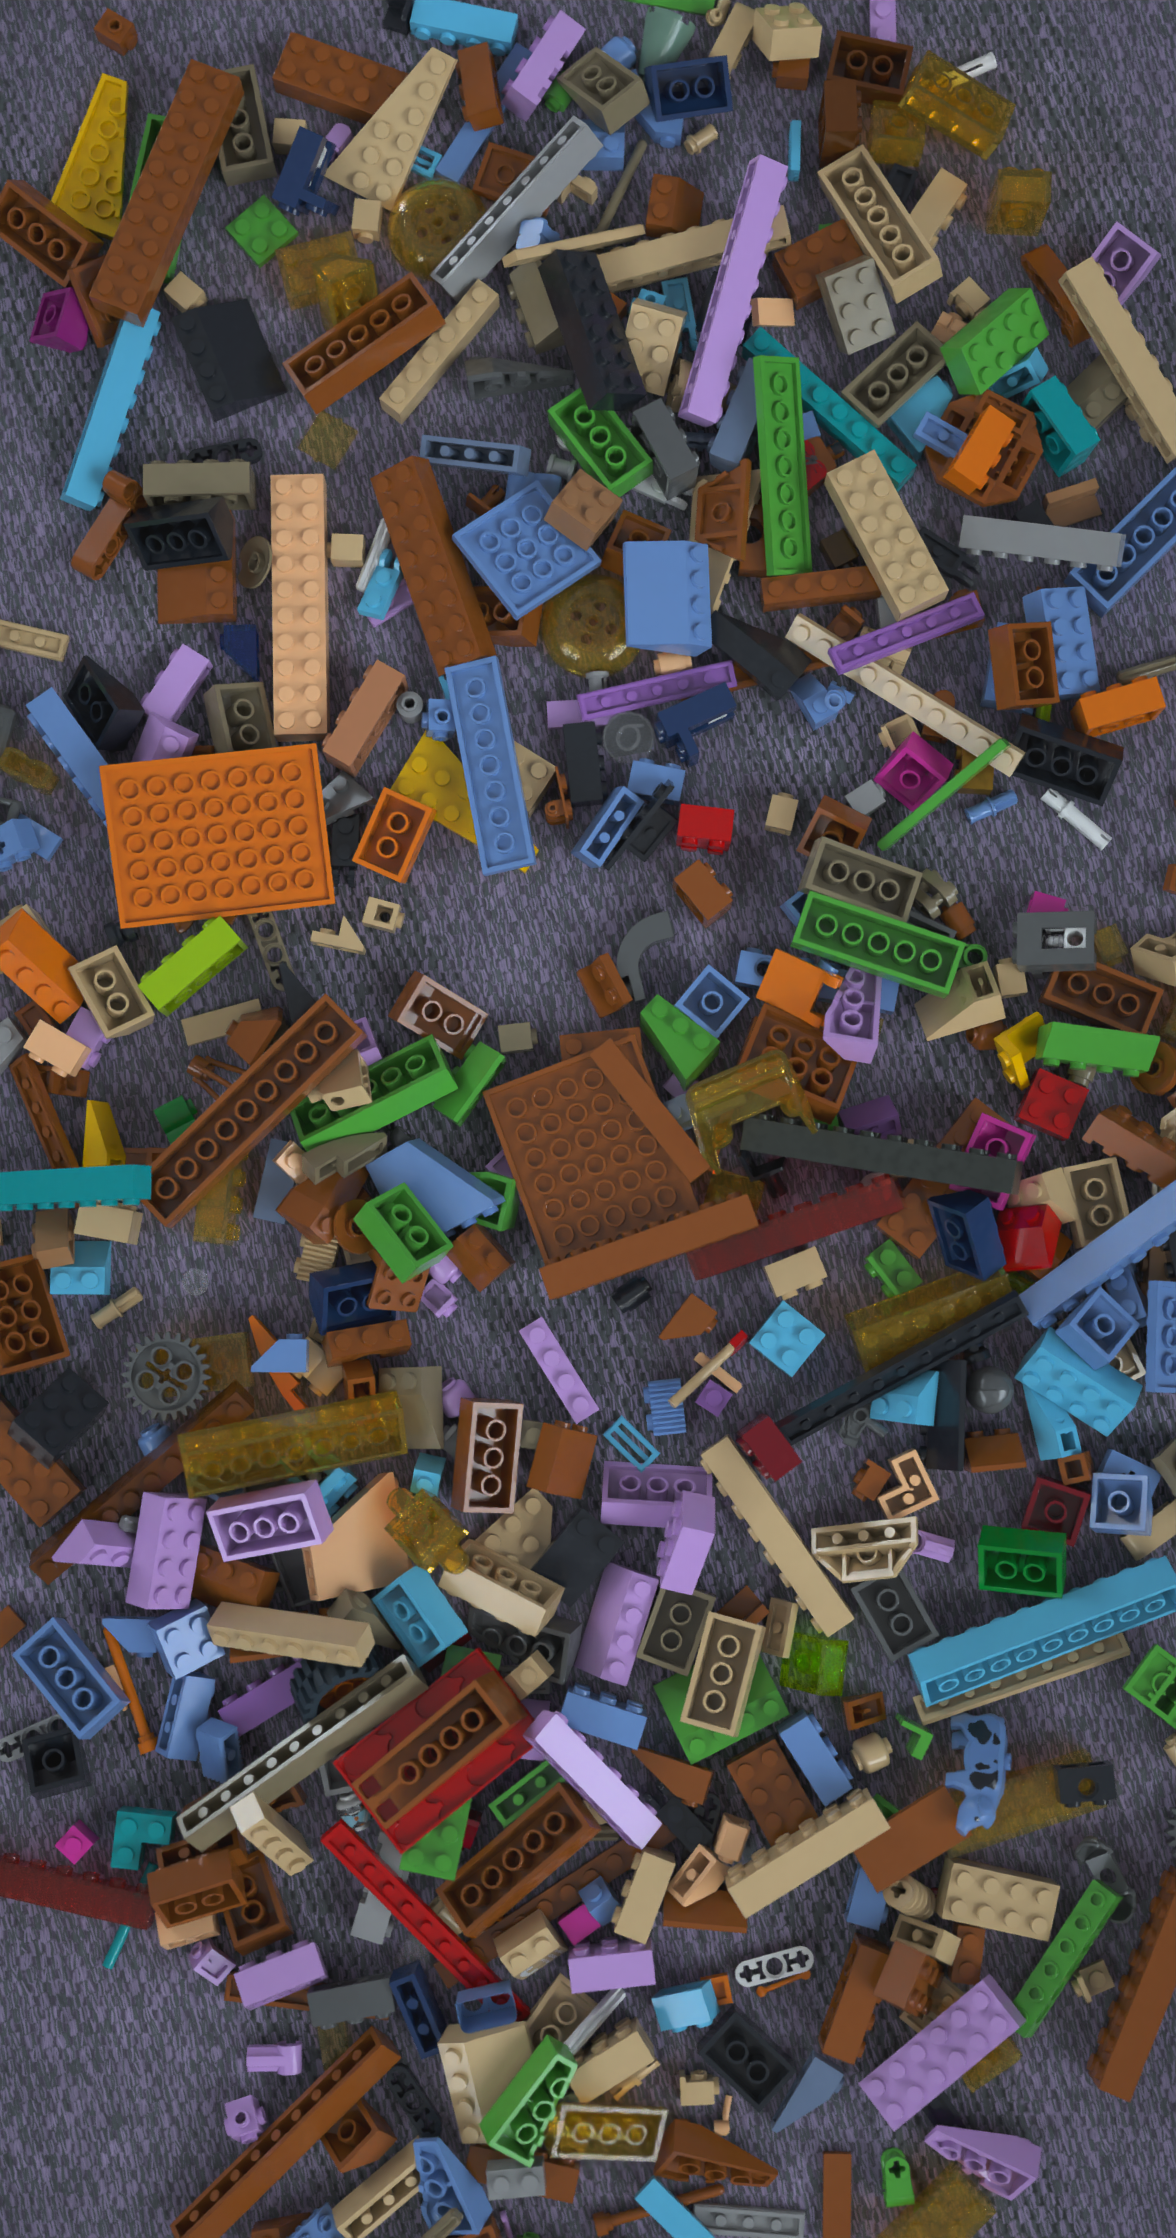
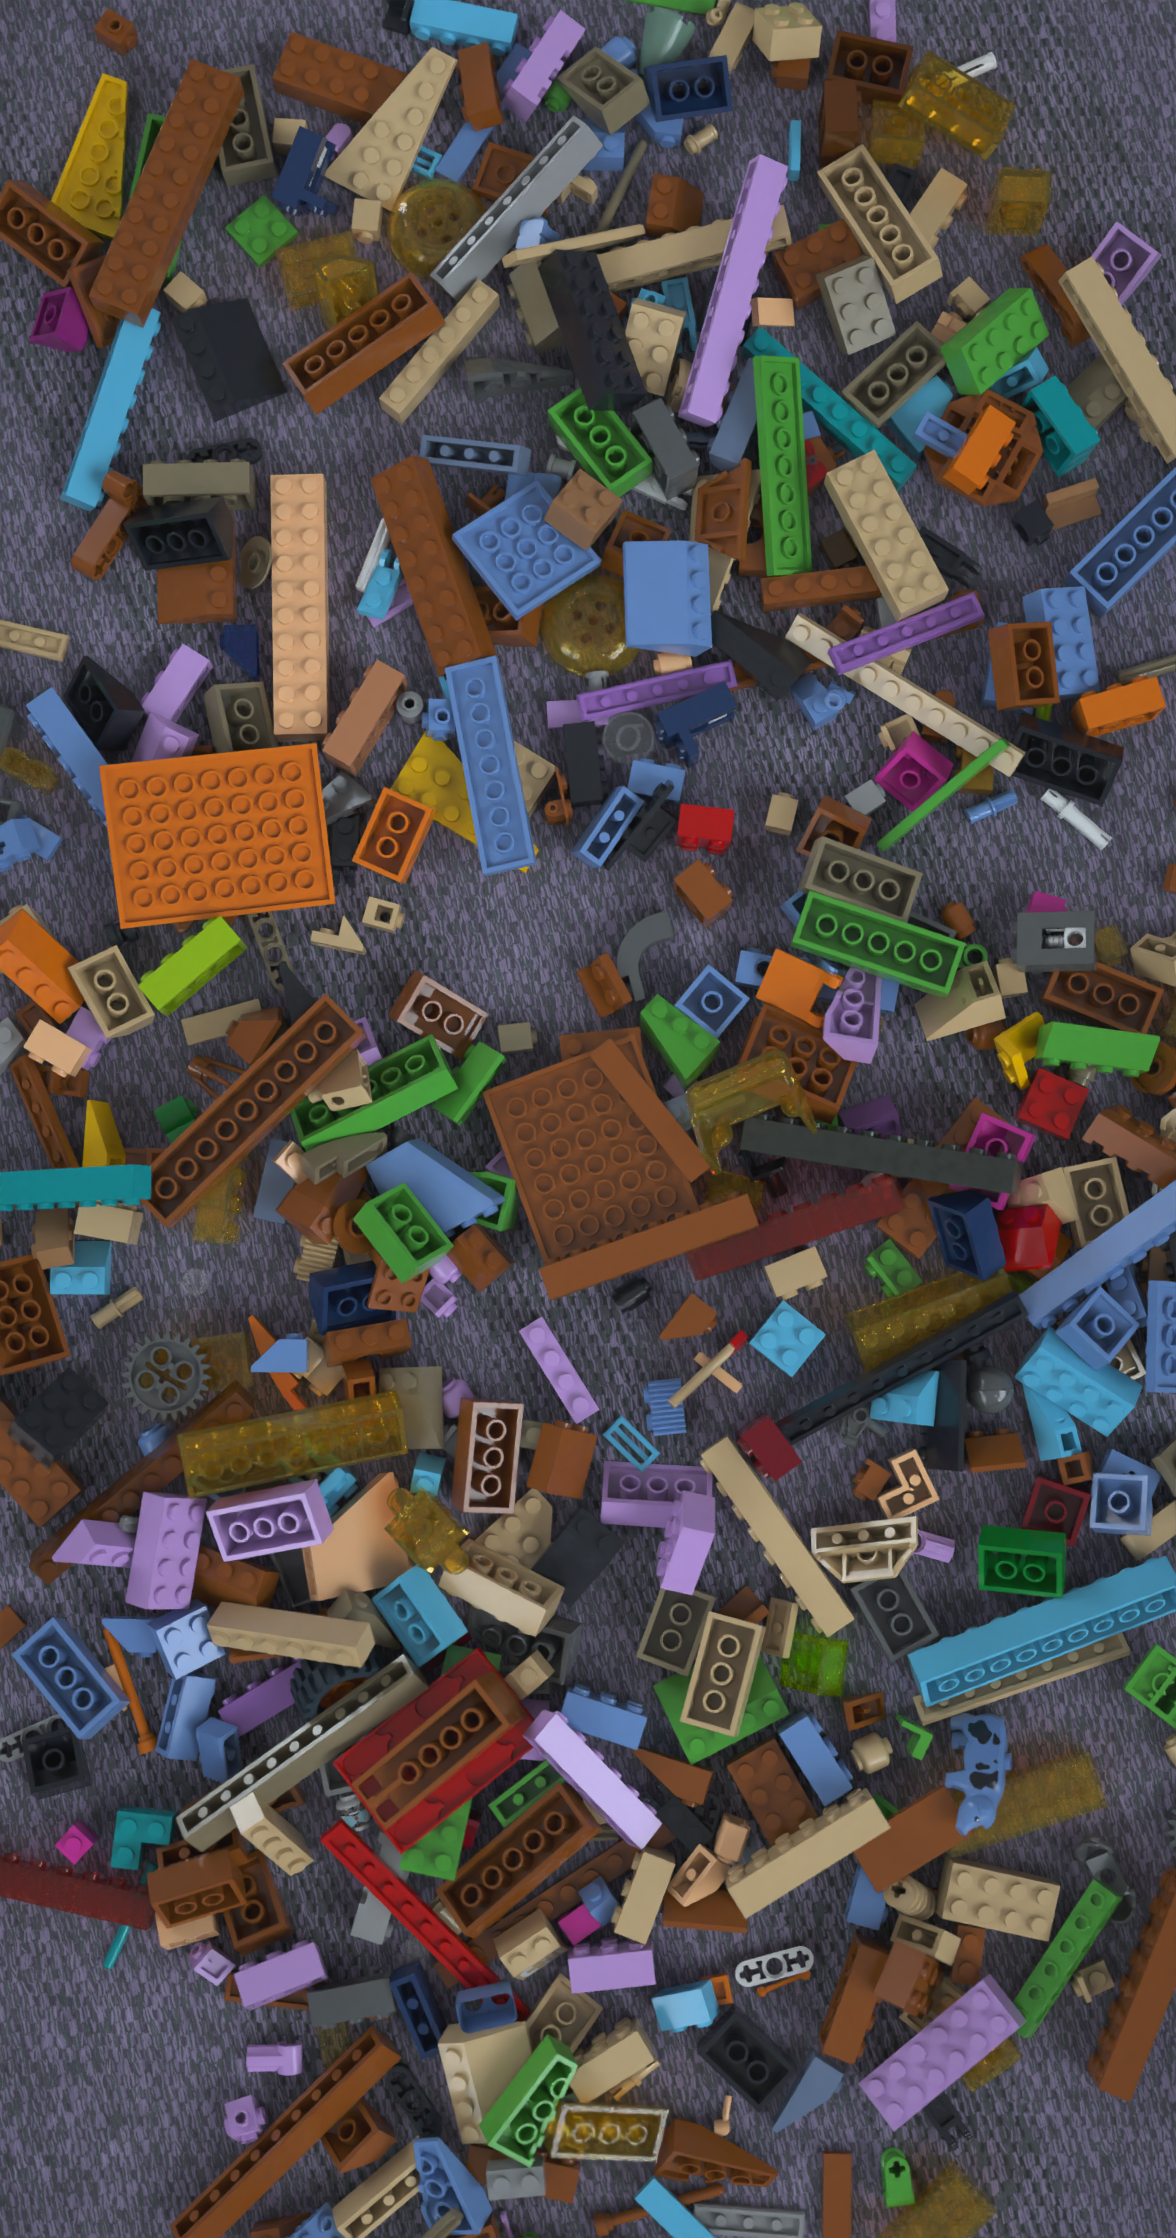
clear yellow piece [298,411,358,470] -> none
tan brick [326,533,366,568] -> none
white axle [564,1988,626,2055] -> none
lavender slope [574,1562,659,1686] -> none
tan brick [679,2070,720,2106] -> none
medium lavender brick [694,1379,733,1417] -> none
dark tan brick [912,868,958,920] -> none
lavender wedge [924,2125,1042,2201] -> none
light grey brick [959,515,1126,572] -> none
black brick [1052,1760,1117,1808] -> none

